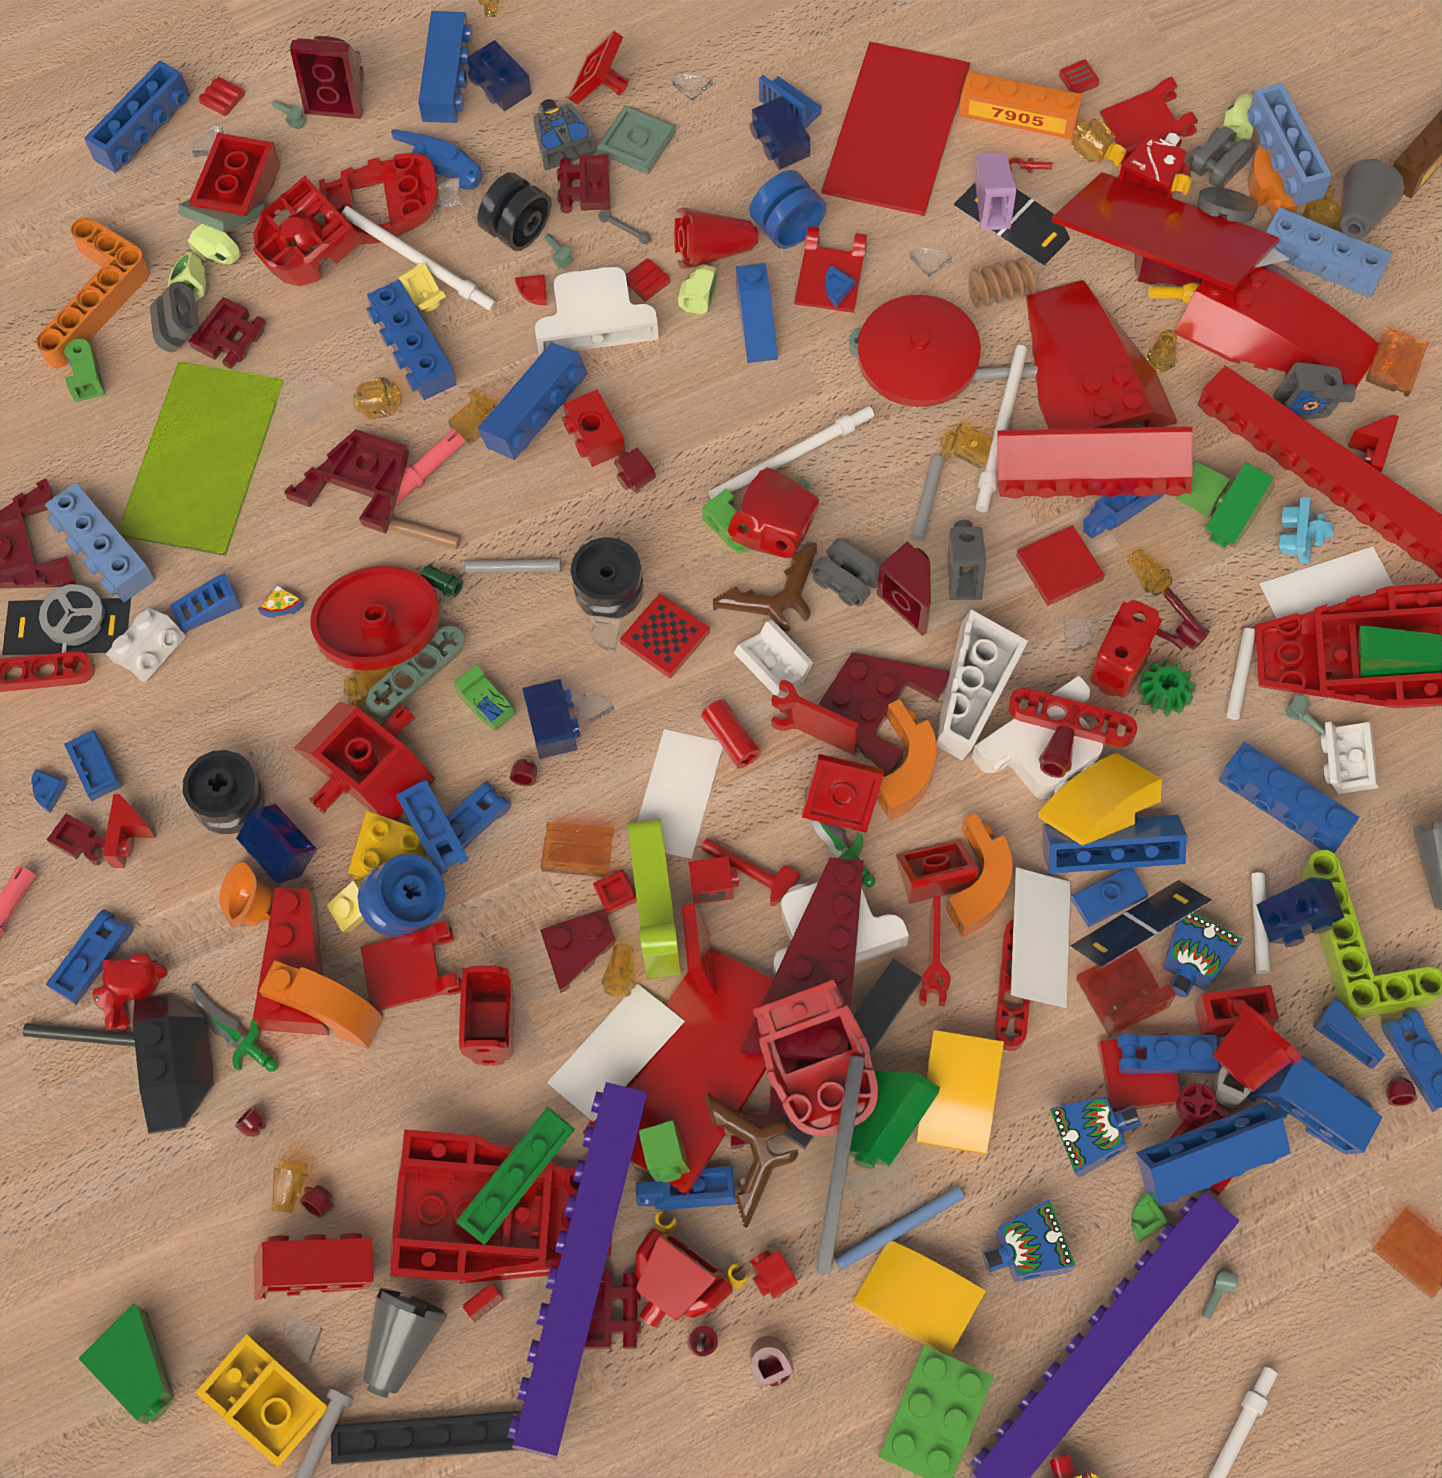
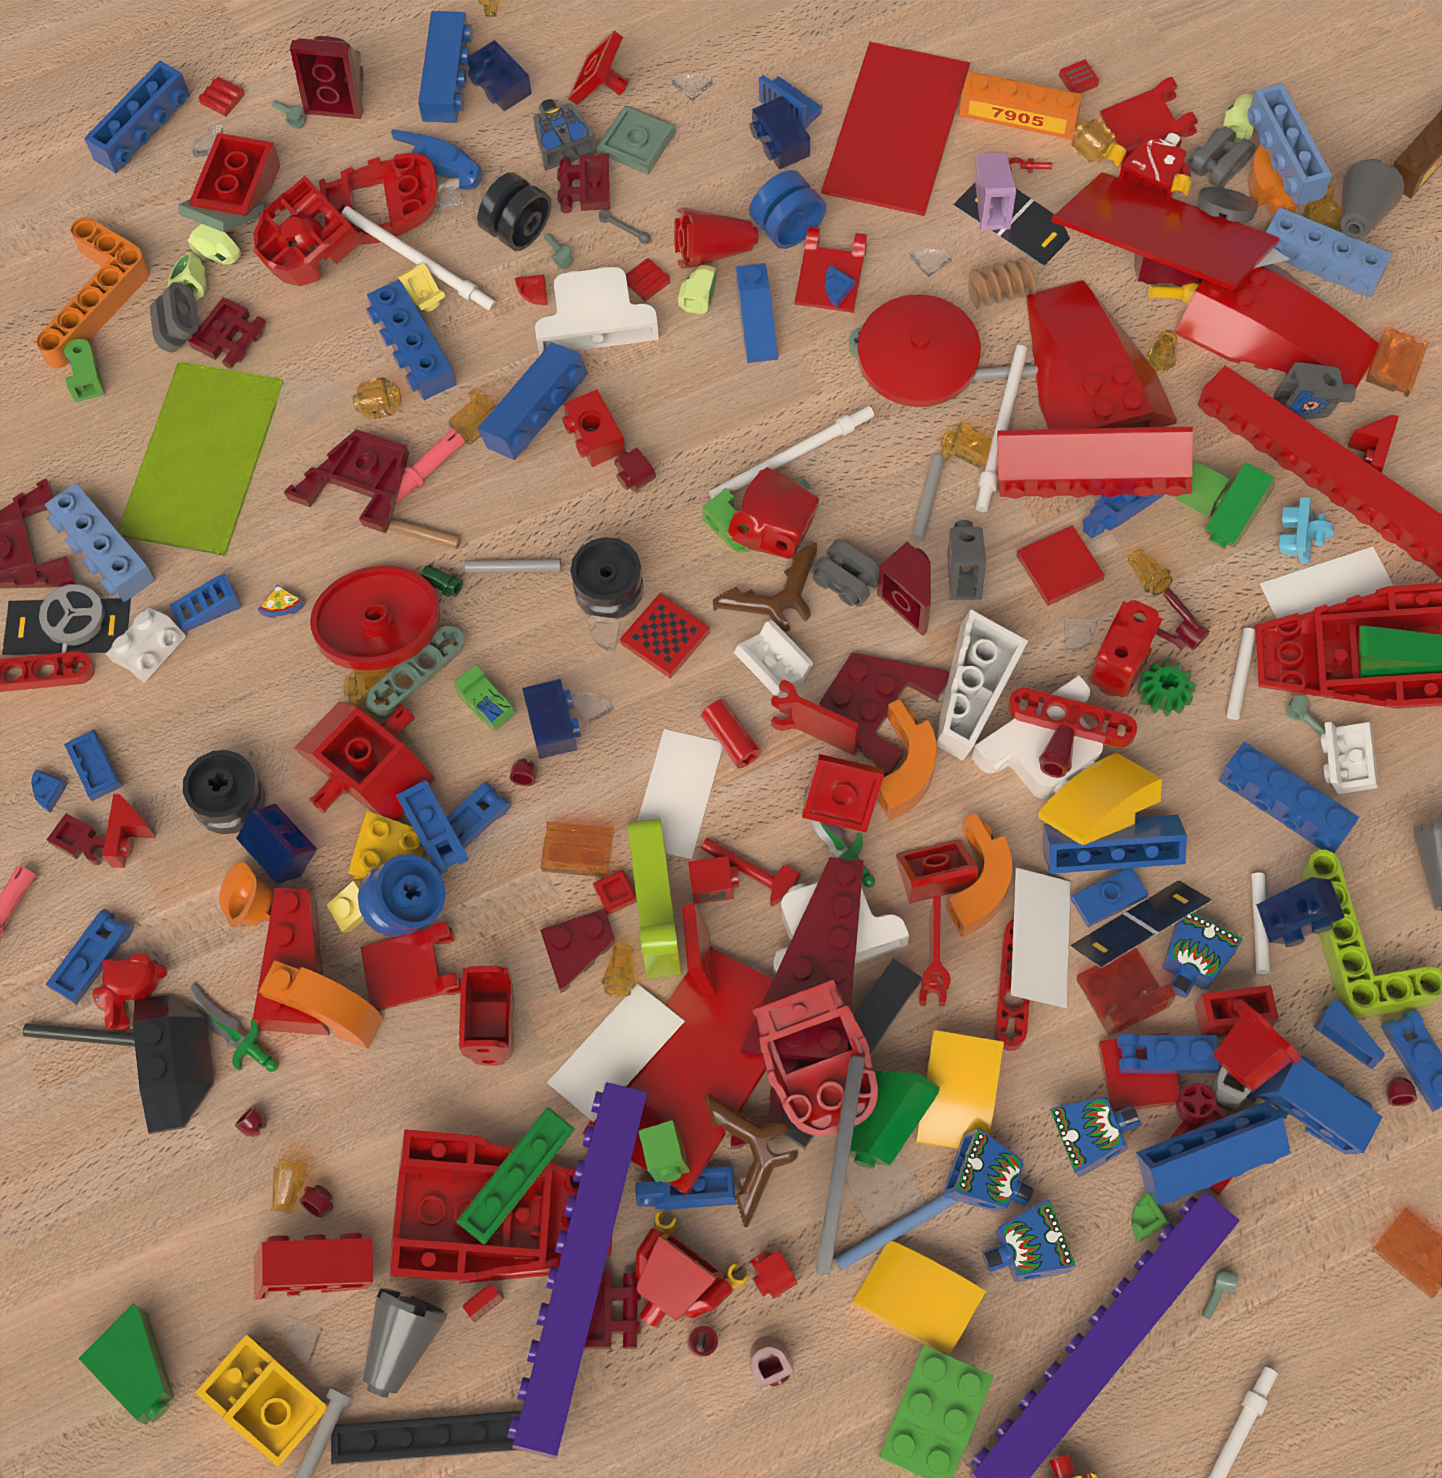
none -> torso [941,1129,1033,1211]

